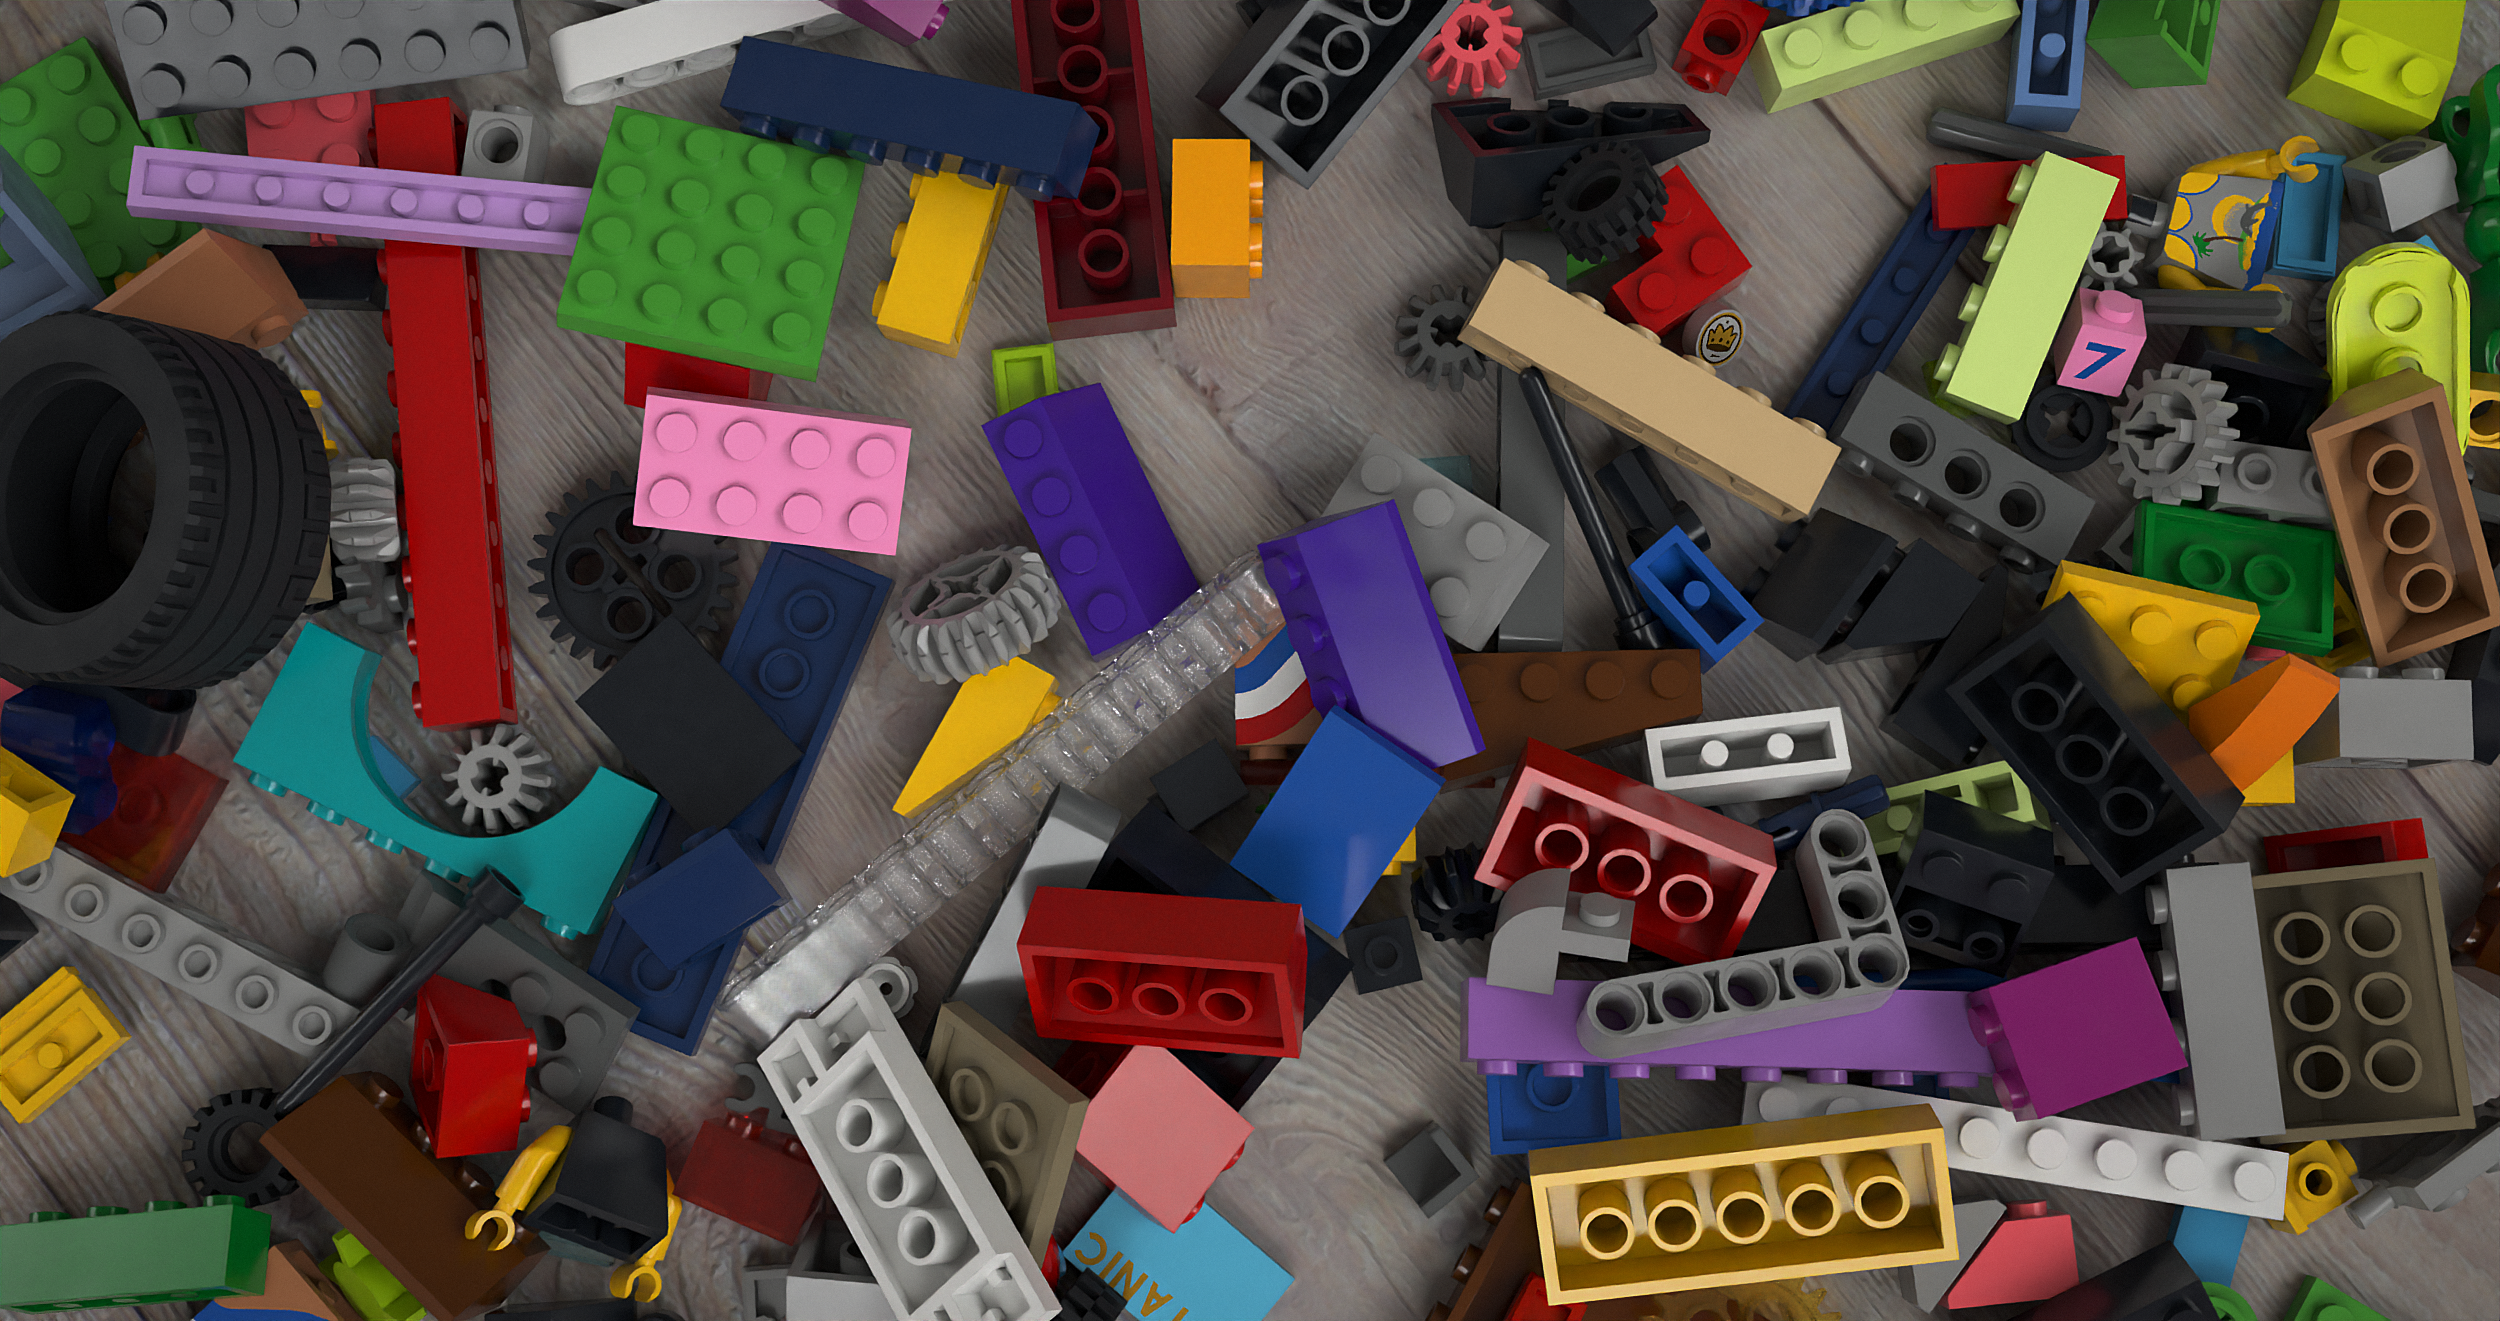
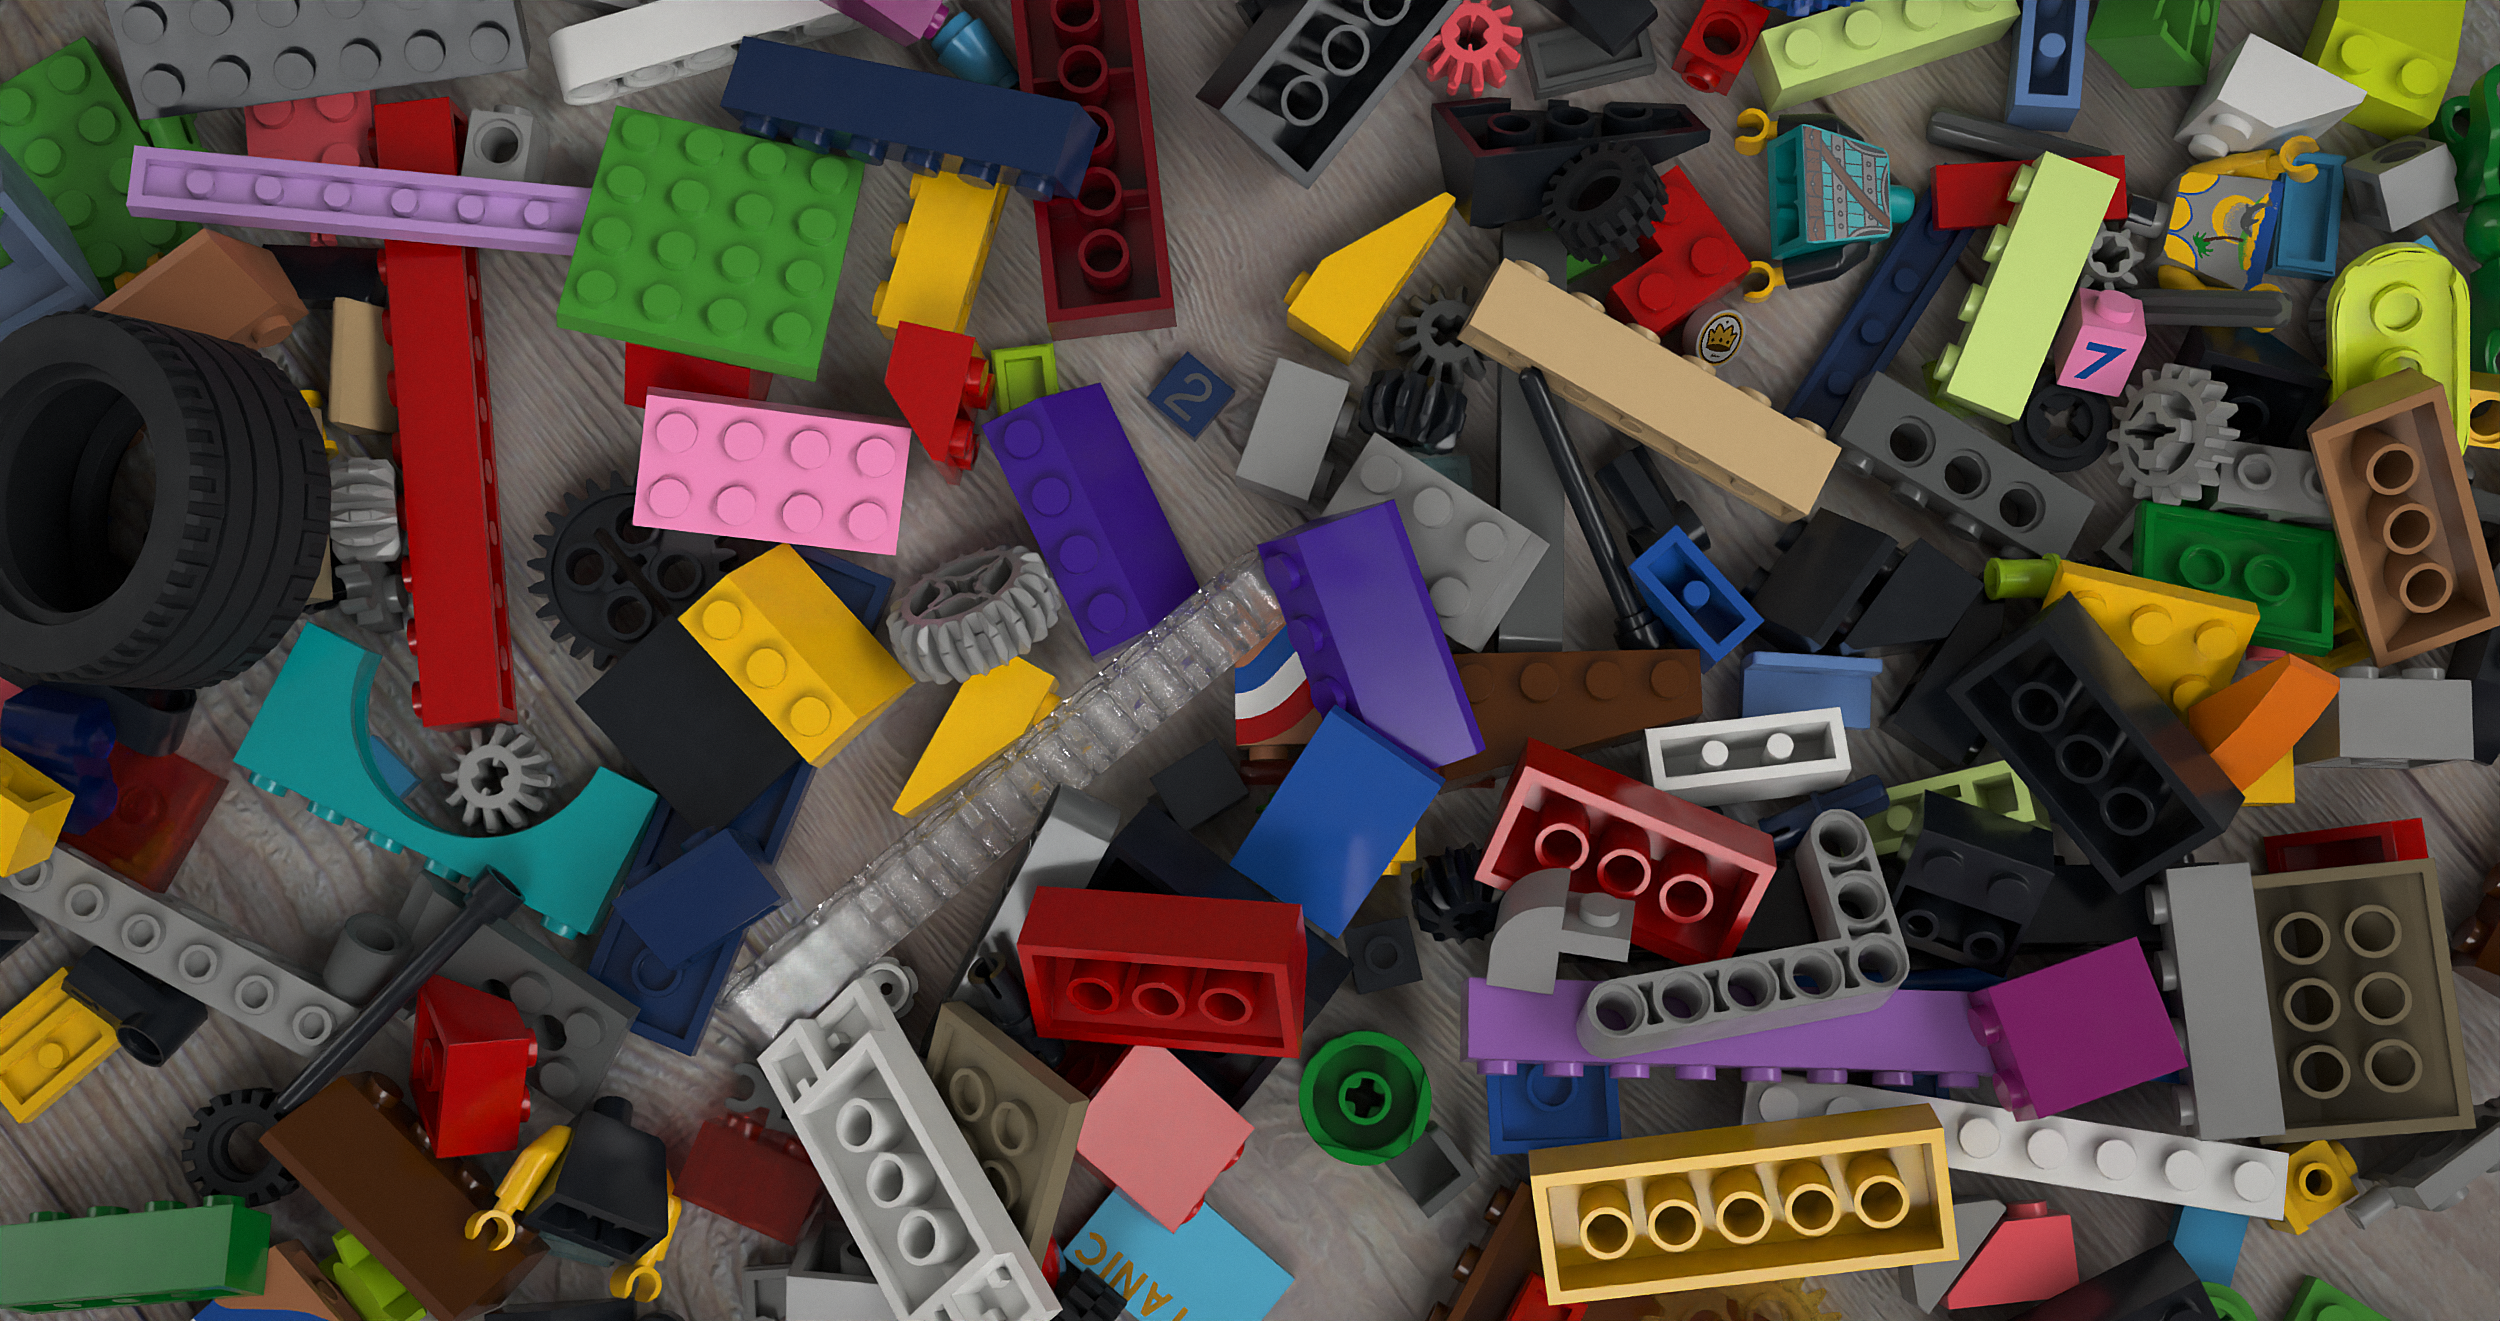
light orange brick [1171,139,1263,298] -> none
none -> black piece [61,945,208,1067]
none -> tan slope [328,297,398,435]
none -> yellow slope [678,543,916,769]
none -> red slope [884,320,995,486]
none -> dark azure cone [931,11,1020,90]
none -> black pin [967,952,1067,1069]
none -> dark blue tile [1146,351,1235,442]
none -> light grey brick [1235,357,1357,512]
none -> yellow slope [1283,192,1456,367]
none -> green brick [1298,1029,1432,1166]
none -> black gear [1358,368,1468,456]
none -> torso [1734,108,1915,303]
none -> medium blue panel [1738,651,1883,731]
none -> lime pin [1984,553,2071,602]
none -> white slope [2173,33,2367,162]

